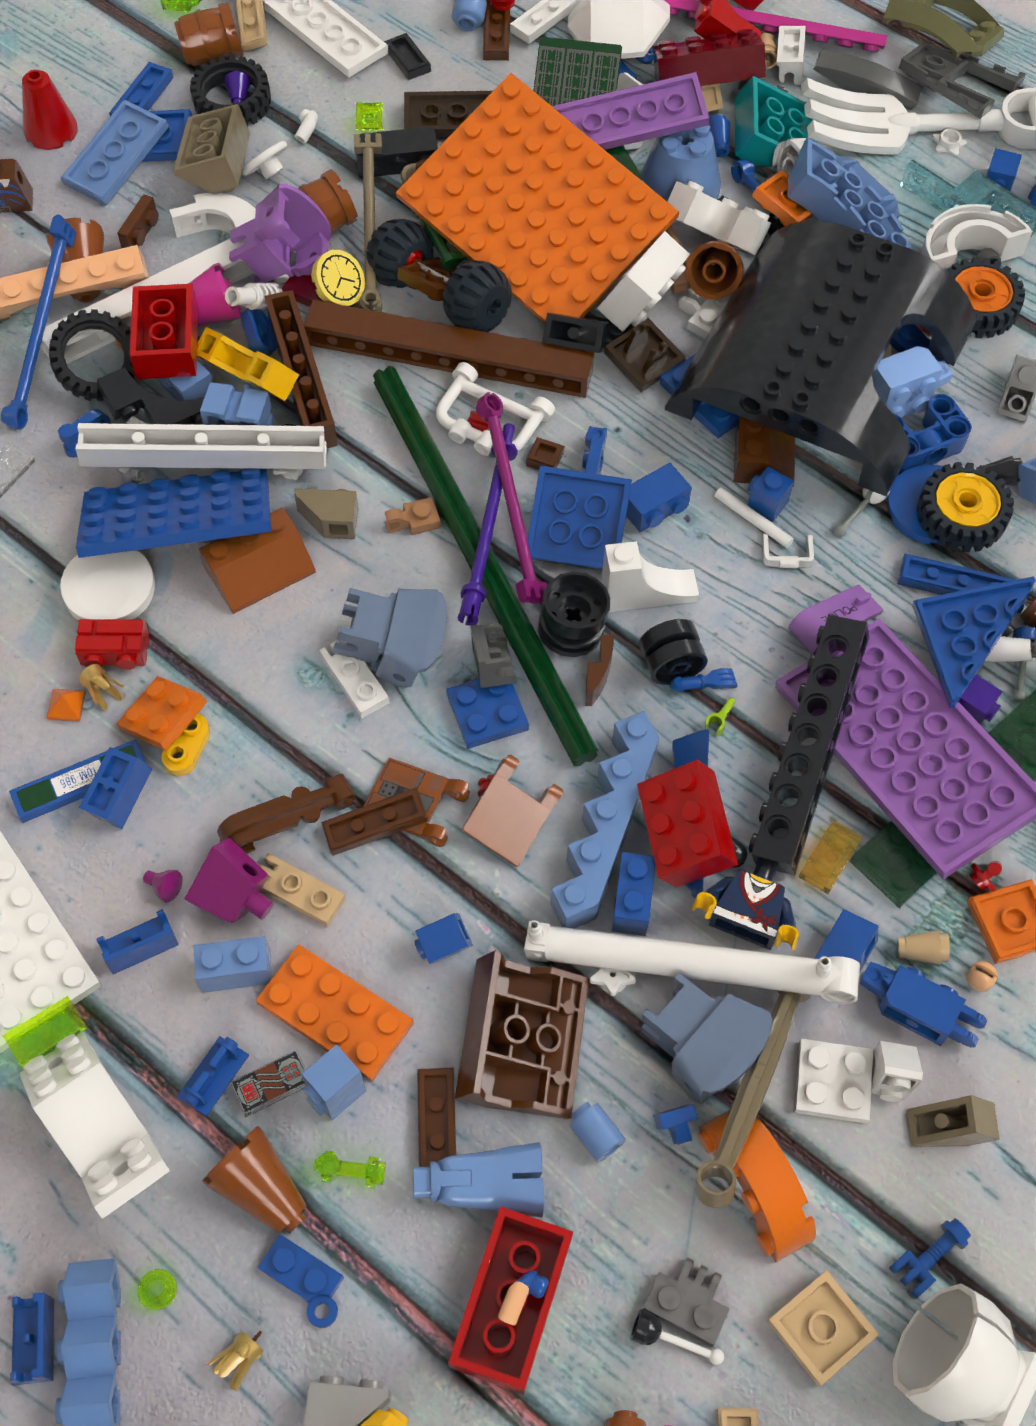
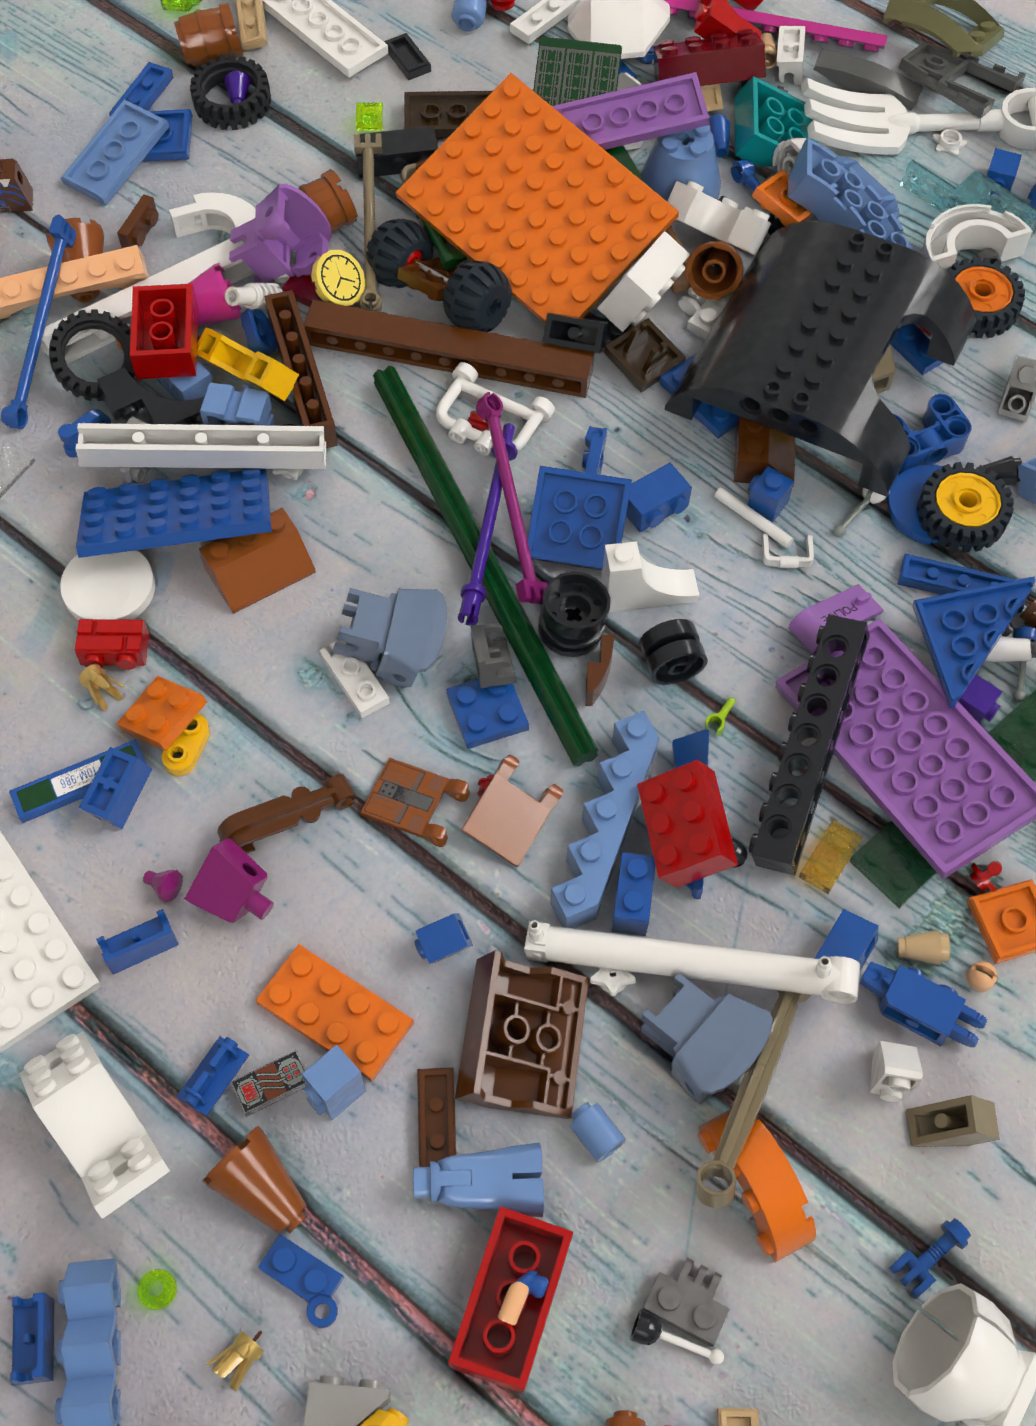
clear neon green plate [2,996,87,1069] -> none
red cone [22,70,78,150] -> none
orange slope [47,689,86,721] -> none
dark tan slope [173,104,250,194] -> none
medium blue brick [193,936,272,993] -> none
white piece [242,141,287,180] -> none
tan hinge [260,853,346,927] -> none
white arm [294,109,318,144] -> none
dark tan slope [294,488,358,539] -> none
clear neon green bar [314,1151,386,1188] -> none
reddish brown tile [321,787,429,856] -> none
medium nougat plate [385,497,441,535] -> none
reddish brown tile [483,0,510,61] -> none
reddish brown tile [526,437,565,470] -> none
blue tile [653,1104,698,1145] -> none
blue piece [670,668,738,692] -> none
torso [691,861,799,951] -> none
tan plate [767,1270,879,1387] -> none
white plate [794,1038,873,1124] -> none
light blue hinge [872,346,953,418] -> none

